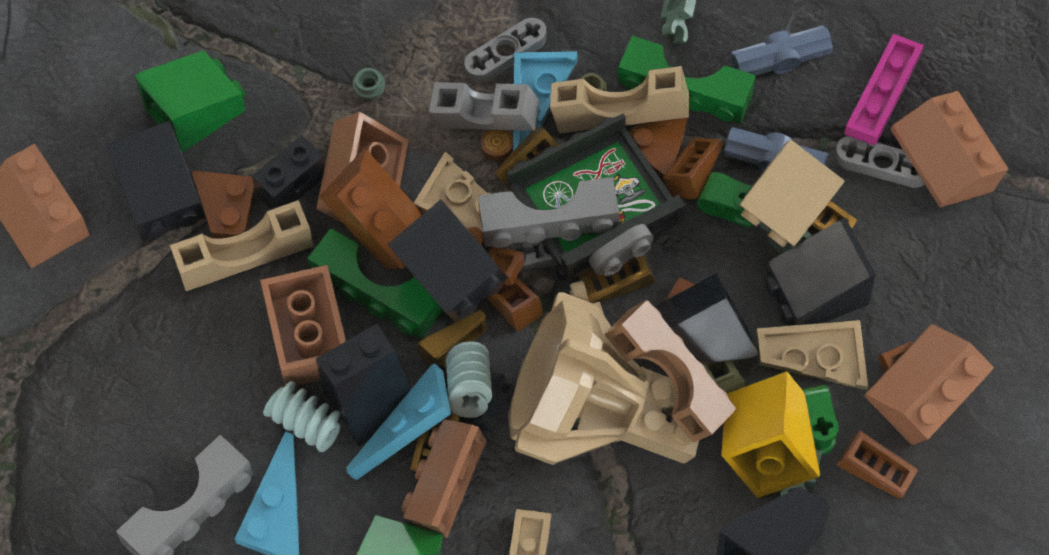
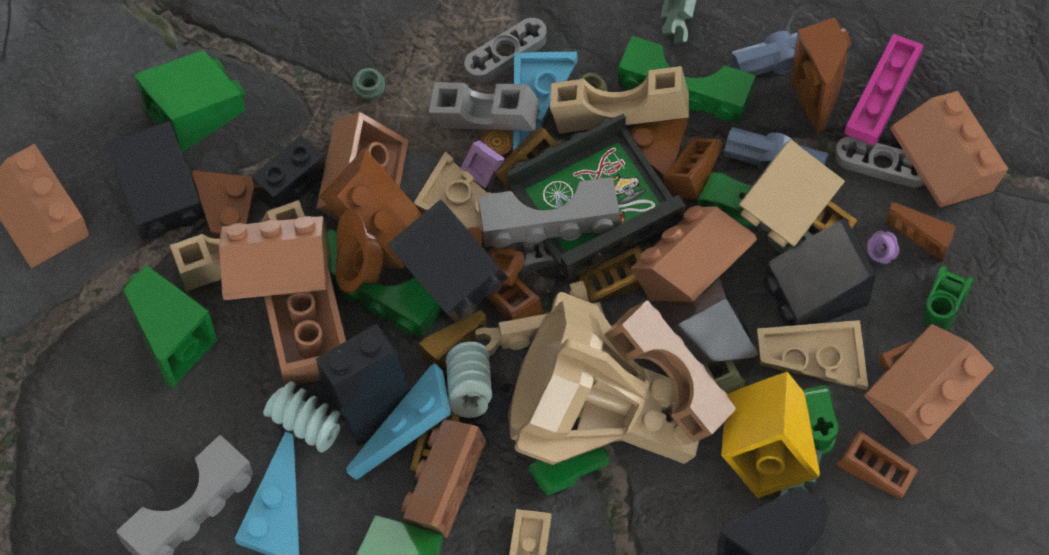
light grey plate [589,224,654,276] -> none
none -> green slope [123,265,217,389]
none -> nougat slope [219,216,330,300]
none -> dark orange piece [335,209,383,293]
none -> lavender plate [461,140,505,188]
none -> tan plate [475,314,547,356]
none -> green slope [528,446,611,496]
none -> nougat slope [631,206,757,302]
none -> dark orange slope [790,17,851,134]
none -> lavender plate [867,230,899,264]
none -> dark orange slope [886,202,956,261]
none -> green piece [921,265,974,331]

